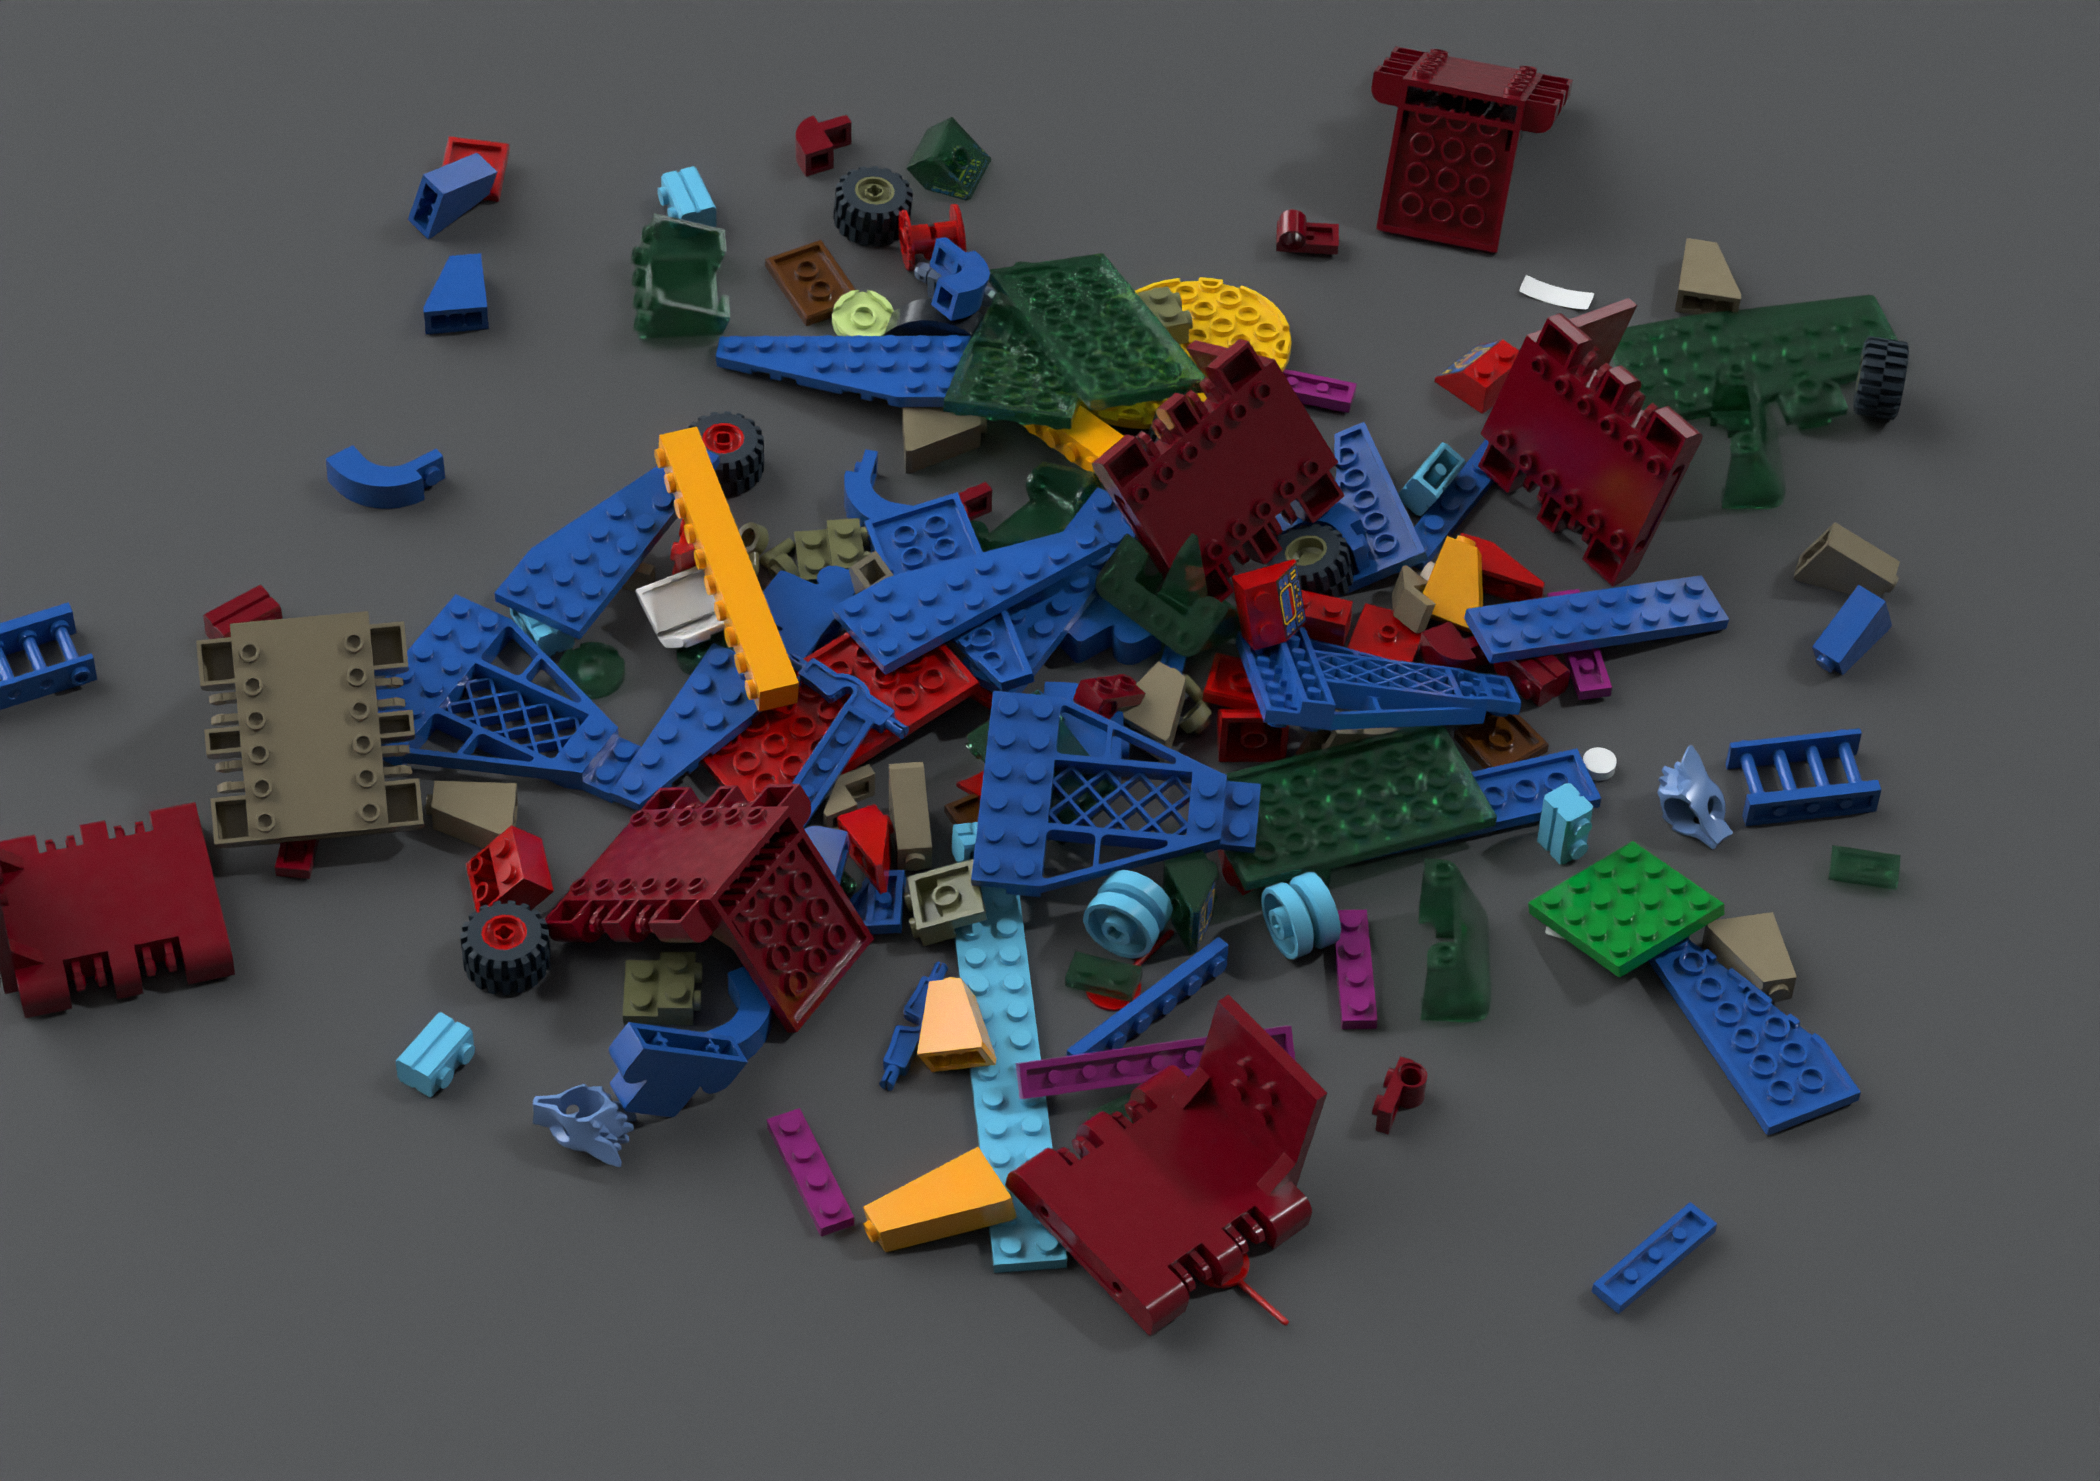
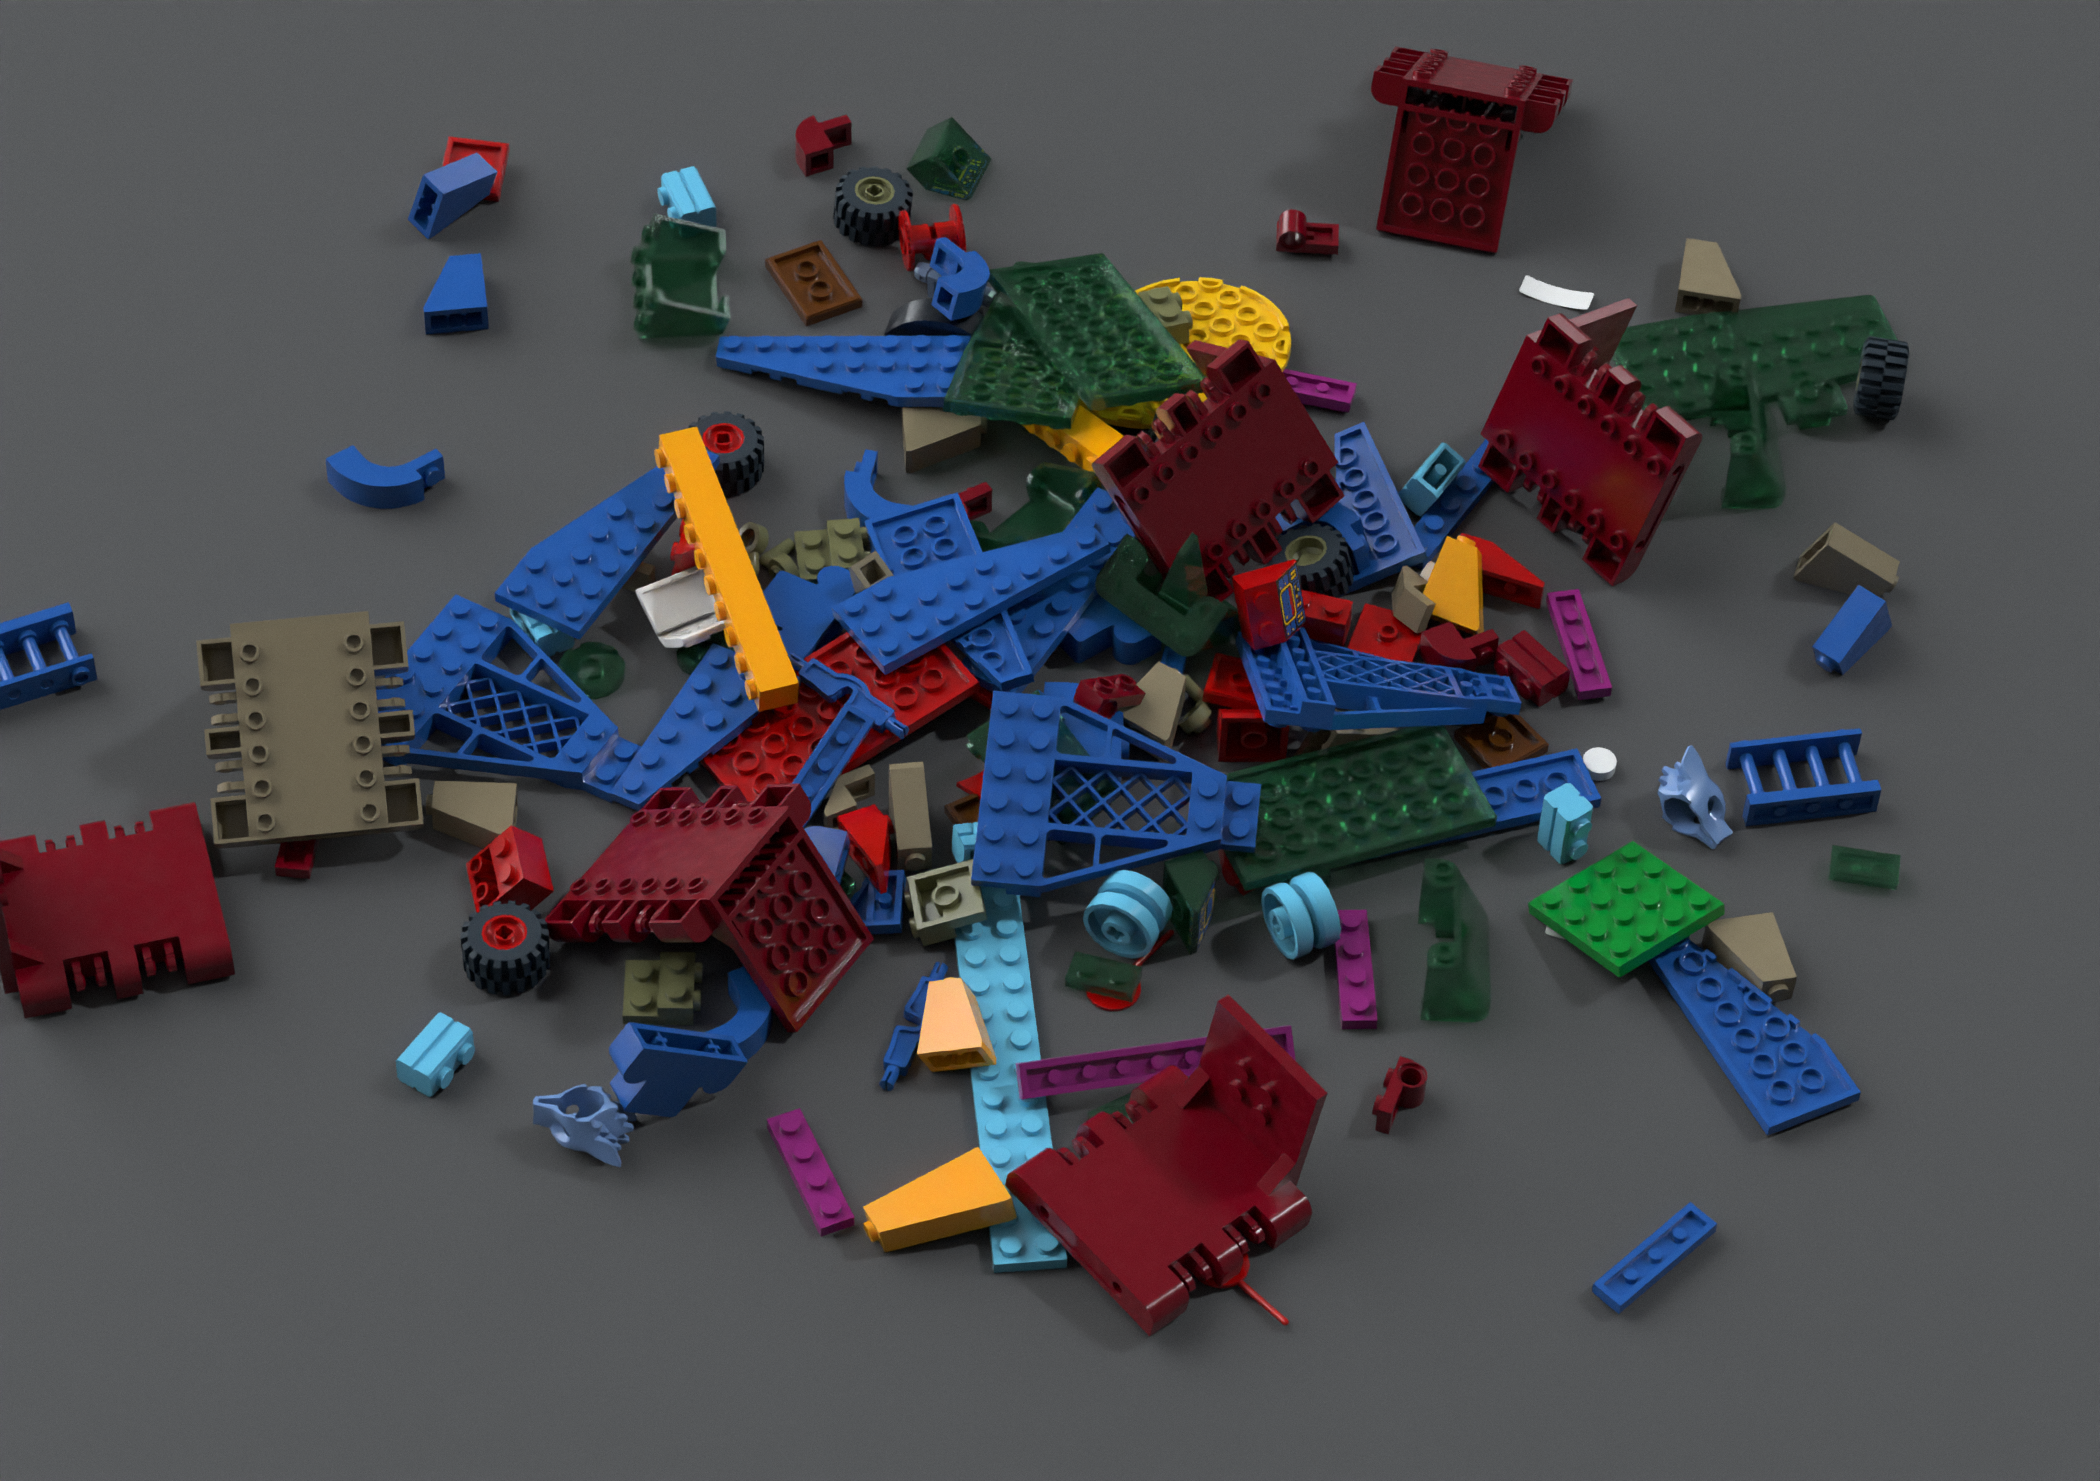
dark red brick [203,584,283,639] -> none
yellowish green tile [831,290,894,336] -> none
blue plate [1066,937,1228,1056] -> none
red slope [1434,339,1519,414] -> none
blue plate [1464,575,1729,664] -> none

